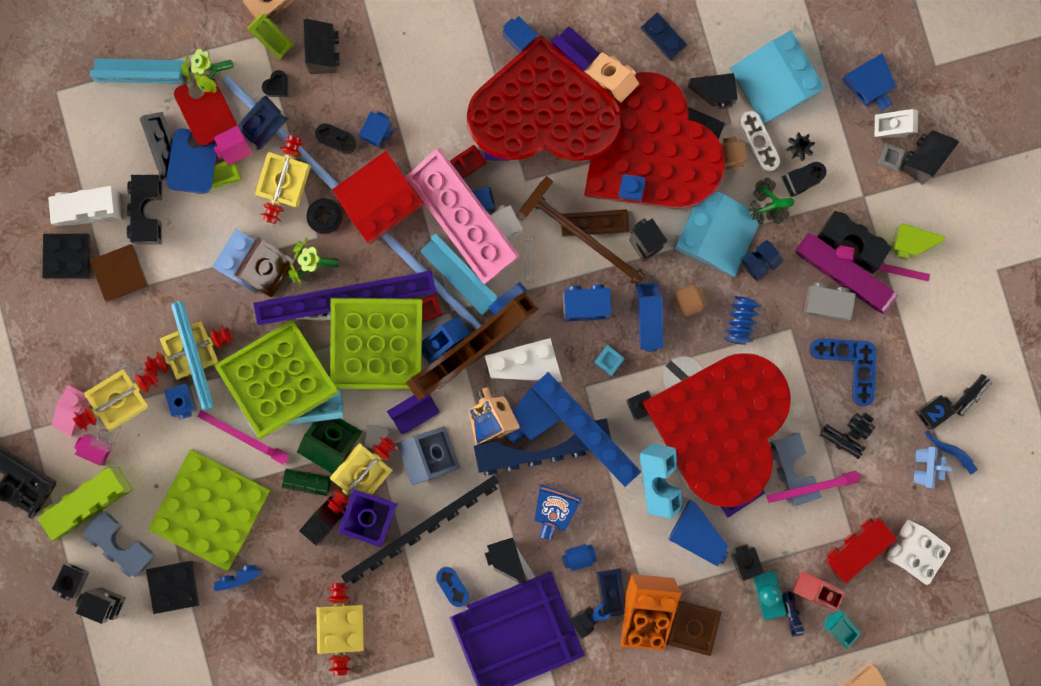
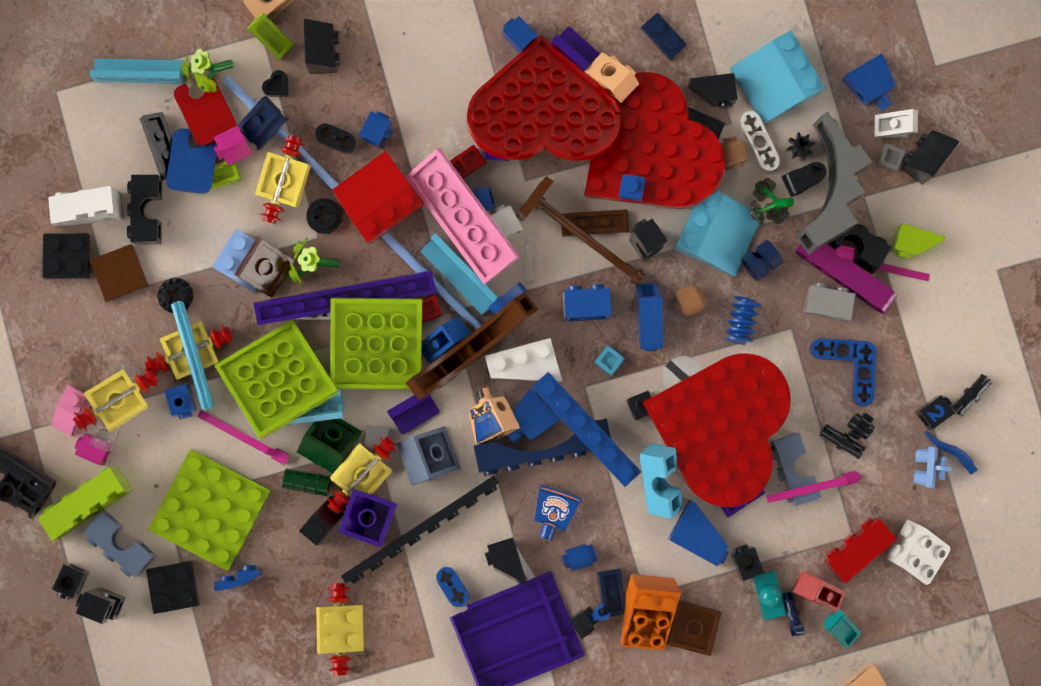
none -> black gear [157,277,193,313]
none -> dark grey arch [796,112,872,255]

